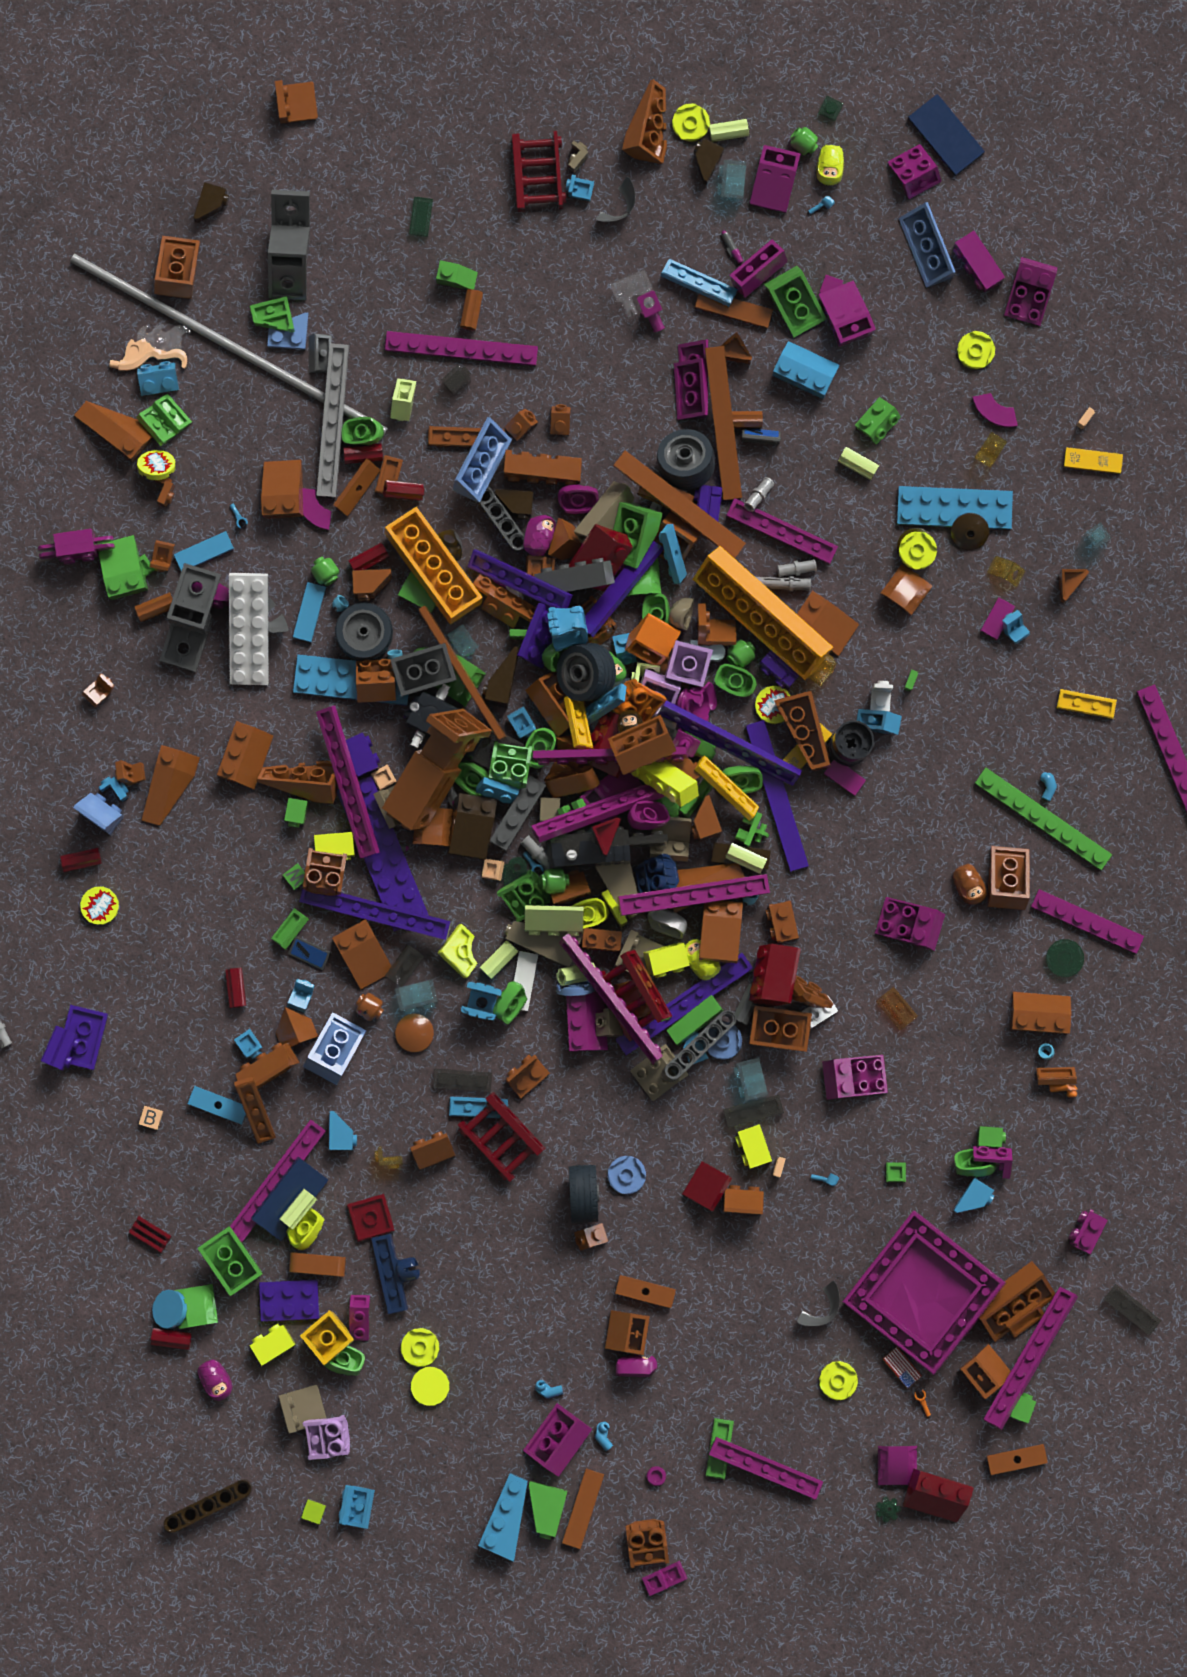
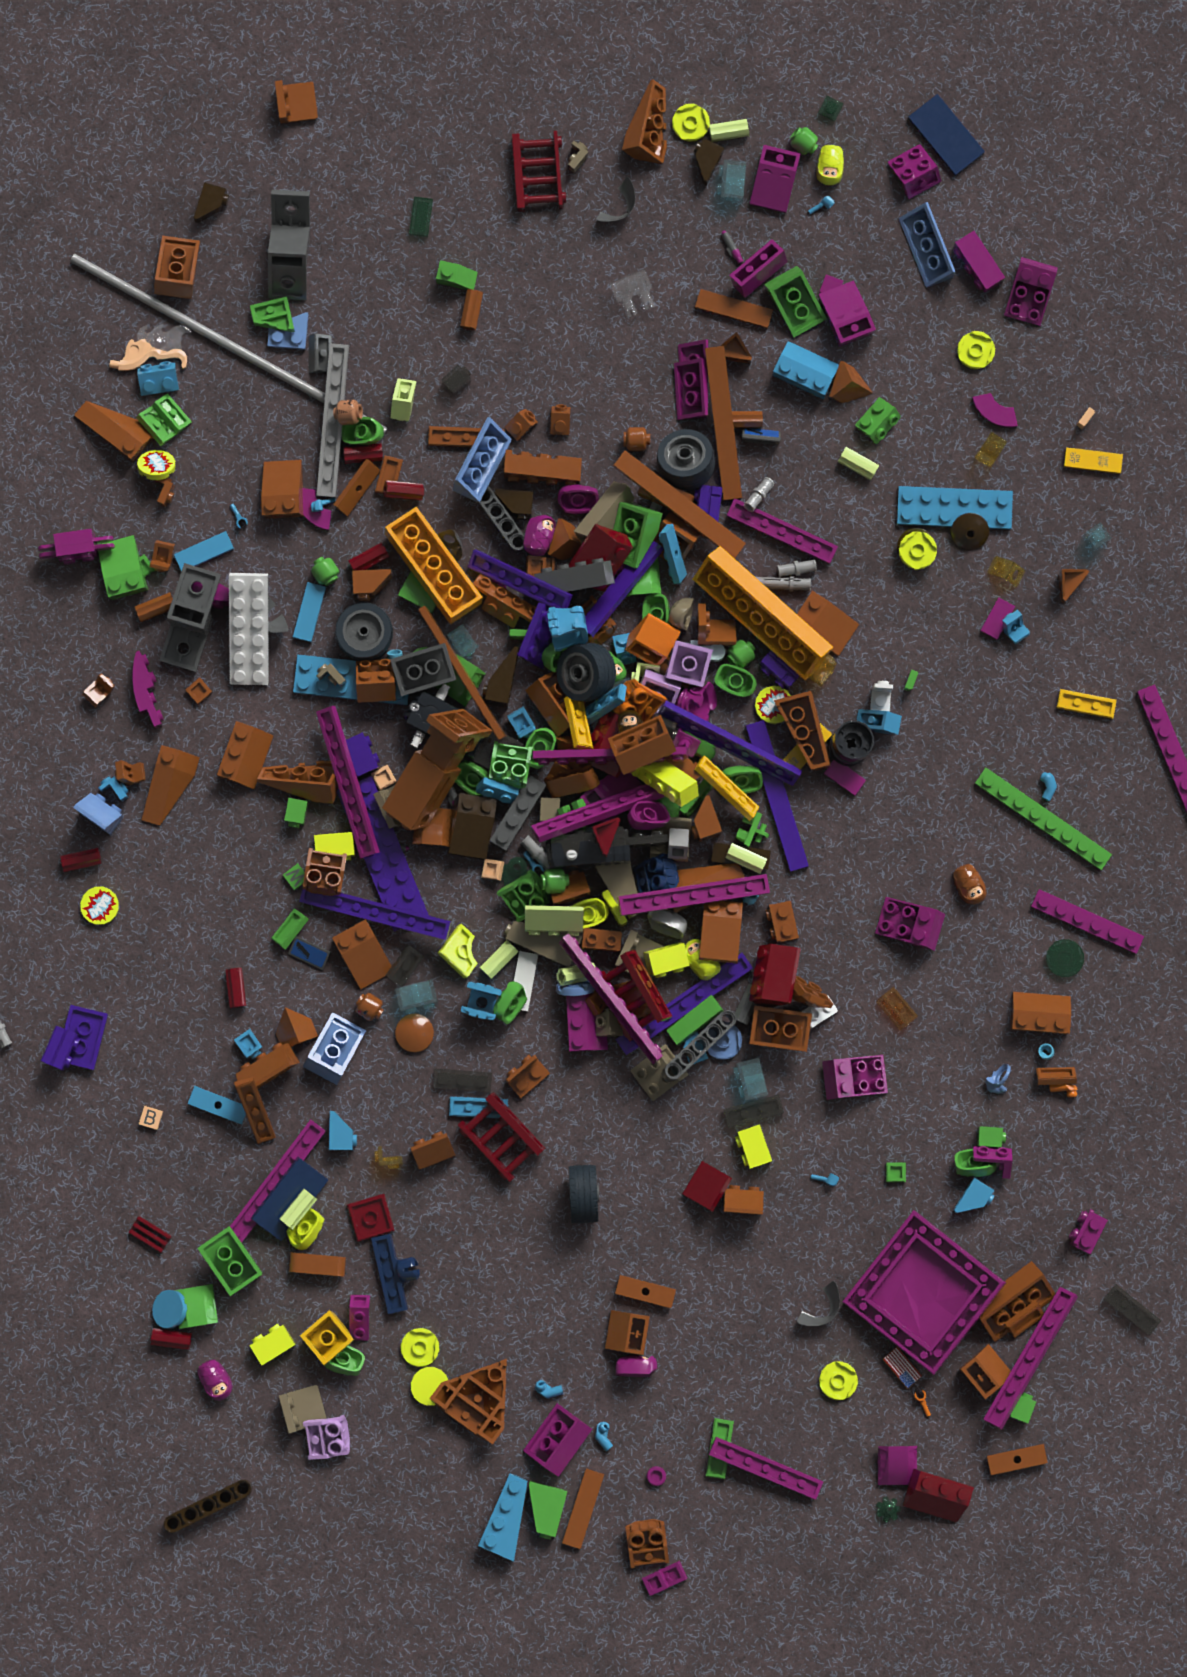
dark purple plate [259,1280,319,1321] -> none
dark azure bracket [287,979,314,1013] -> none
lime tile [301,1499,326,1524] -> none
medium azure hinge [332,595,349,612] -> none
dark azure bracket [339,1485,375,1529] -> none
magenta plate [385,331,538,366] -> none
dark azure bracket [565,174,594,201] -> none
bracket [574,1223,608,1251] -> none
medium blue tile [608,1156,646,1194] -> none
magenta bracket [637,290,665,332] -> none
dark azure tile [661,259,738,307] -> none
light nougat tile [772,1157,785,1178] -> none
dark orange slope [880,564,933,616] -> none
dark orange slope [988,846,1030,910] -> none
none -> magenta slope [133,651,164,729]
none -> dark orange tile [185,677,212,705]
none -> dark azure hand [311,497,336,512]
none -> dark tan bracket [316,663,347,687]
none -> nougat head [333,400,363,425]
none -> dark orange wedge [430,1359,507,1445]
none -> dark orange tile [585,990,607,1016]
none -> dark orange head [624,427,650,452]
none -> light grey brick [668,828,689,859]
none -> dark orange slope [829,361,873,403]
none -> medium blue piece [985,1064,1011,1094]

